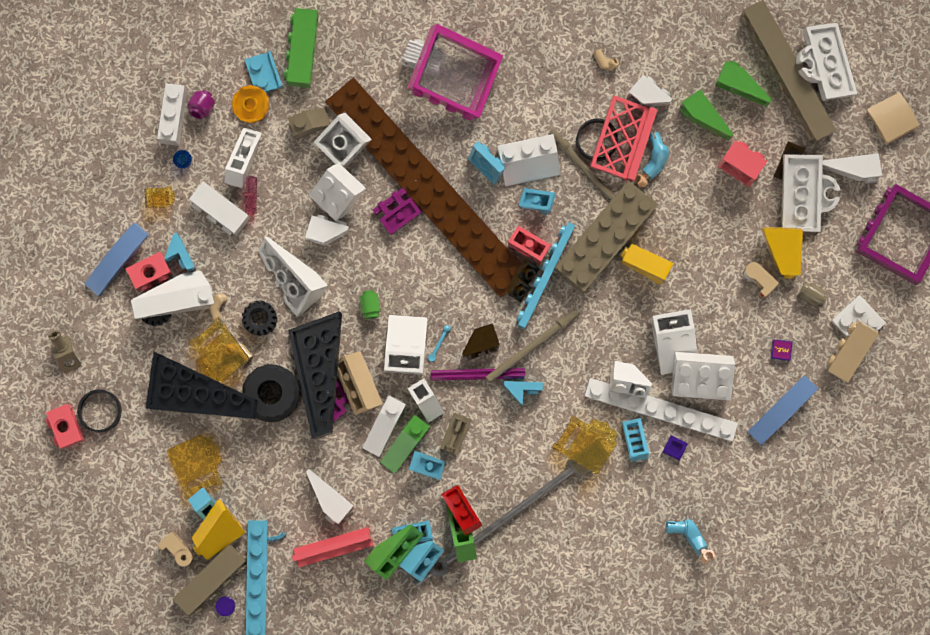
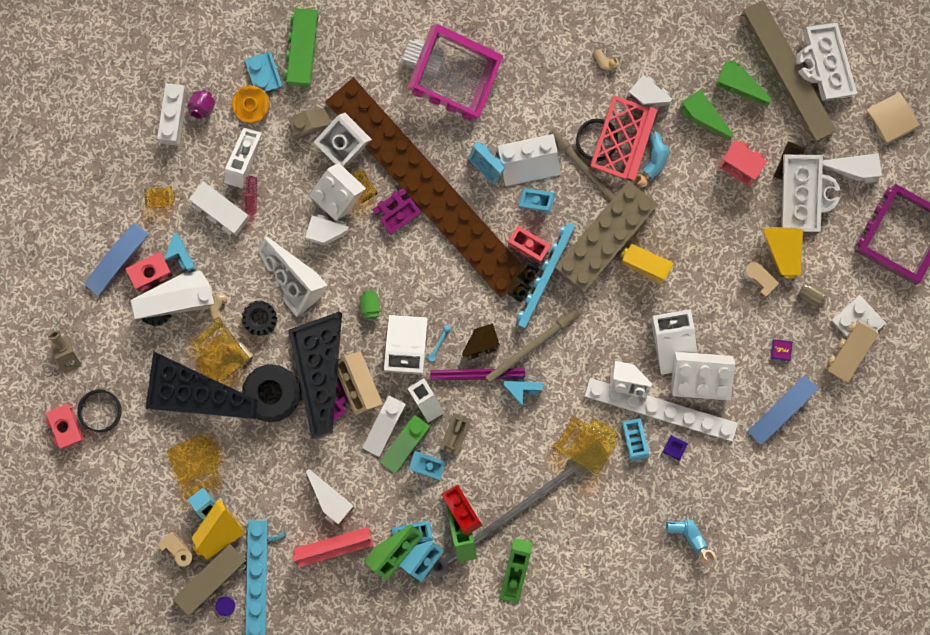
clear blue plate [173,150,192,169] -> none
none -> clear yellow bracket [352,169,378,204]
none -> bright green slope [499,538,533,604]

